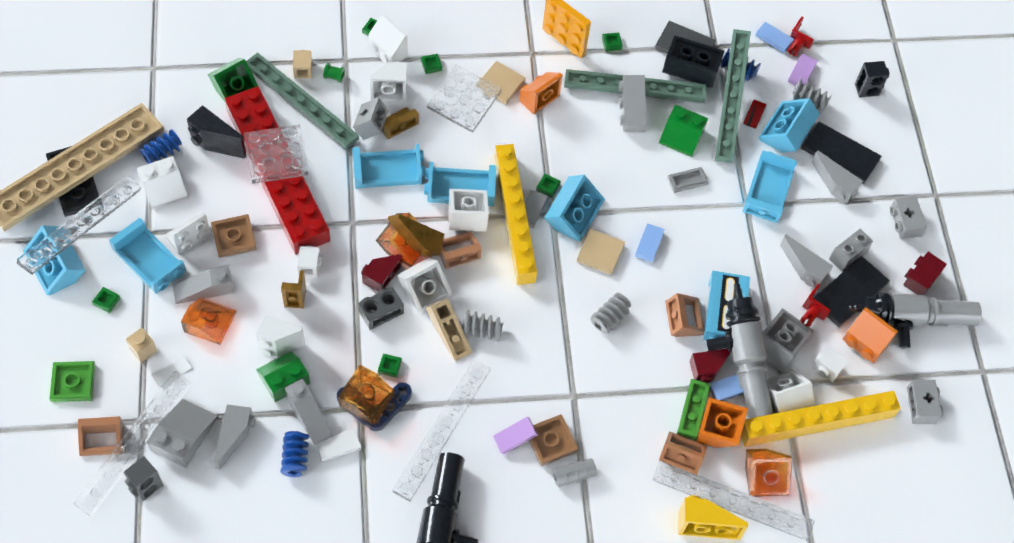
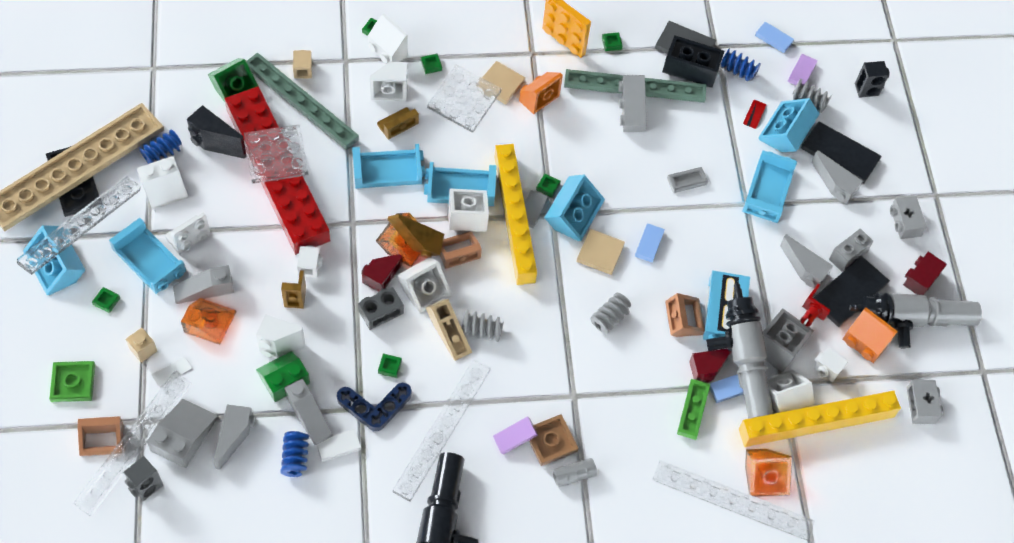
medium nougat plate [211,214,257,258] -> none
green bush [323,63,345,83] -> none
clear orange slope [338,365,395,425] -> none
light grey brick [353,97,389,140] -> none
green slope [659,105,708,157] -> none
nougat tile [659,431,707,475] -> none
yellow slope [678,495,748,540] -> none
orange slope [697,397,748,448] -> none
sand green plate [715,29,751,164] -> none
red bracket [787,16,814,56] -> none

